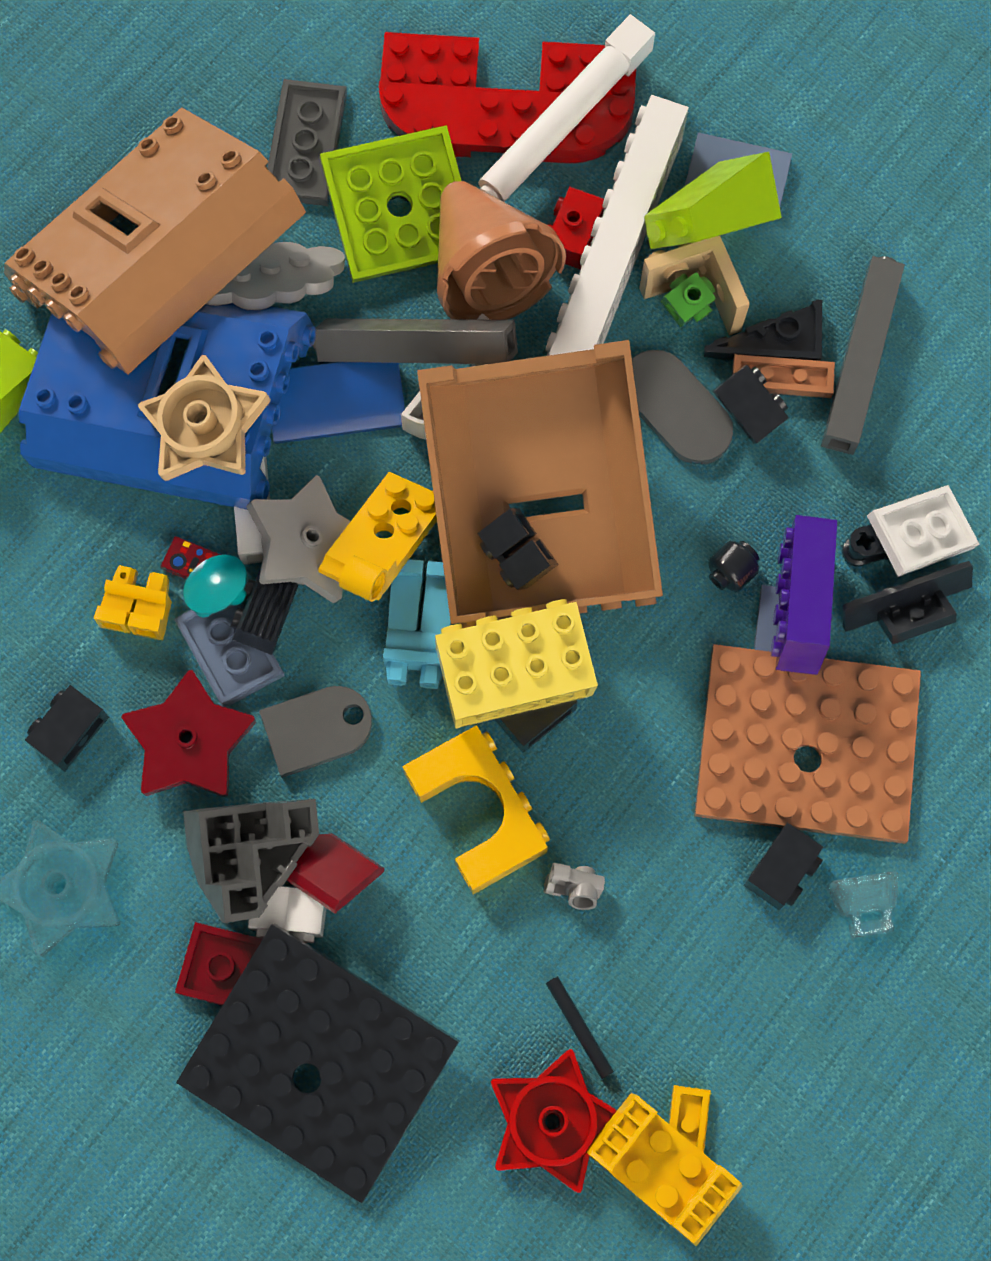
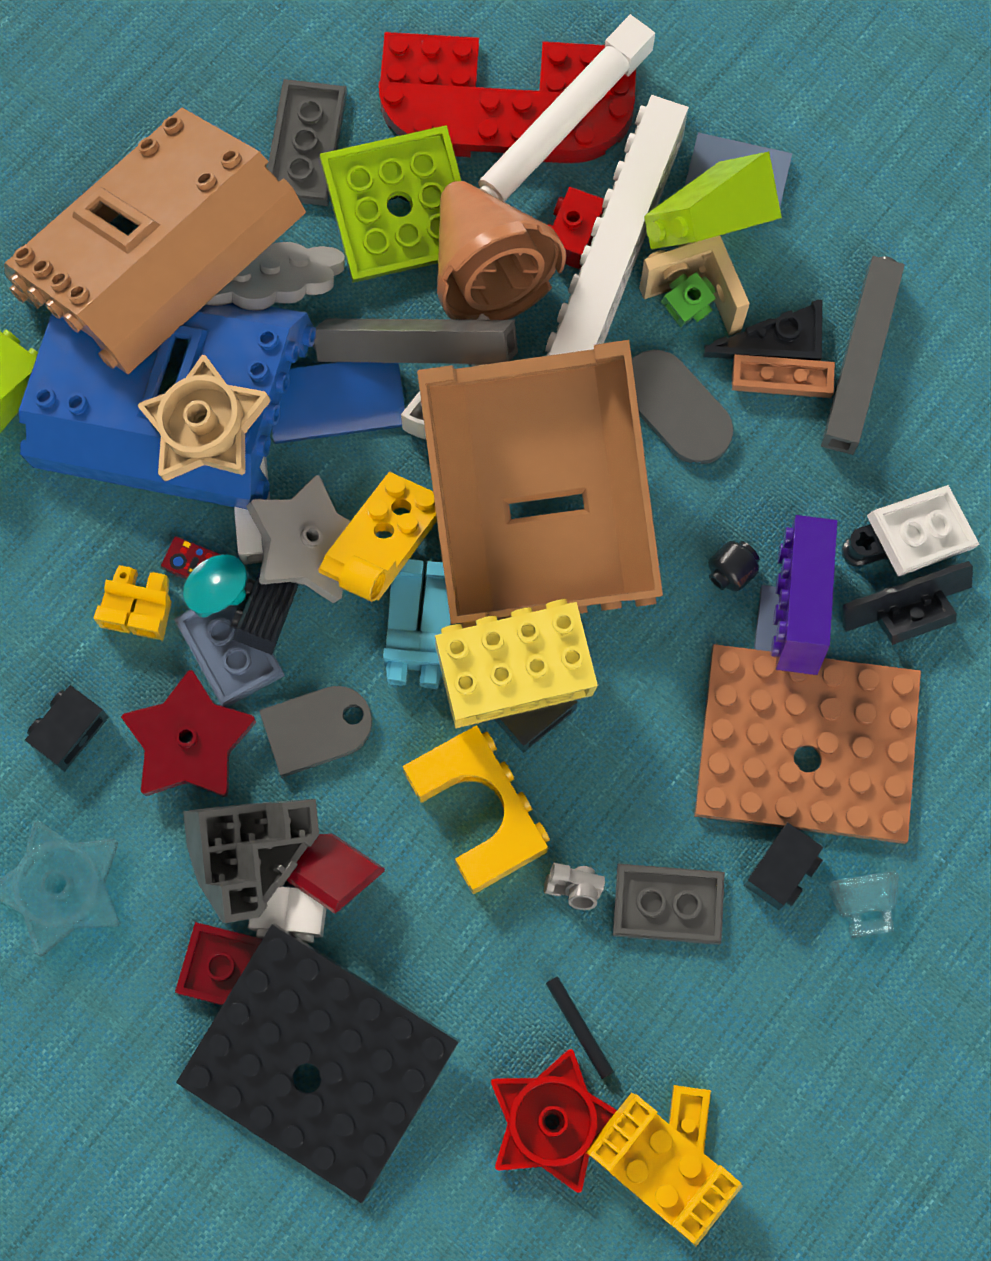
black piece [477,508,559,590] -> none
black brick [712,364,789,443] -> none
none -> dark grey tile [613,864,725,945]

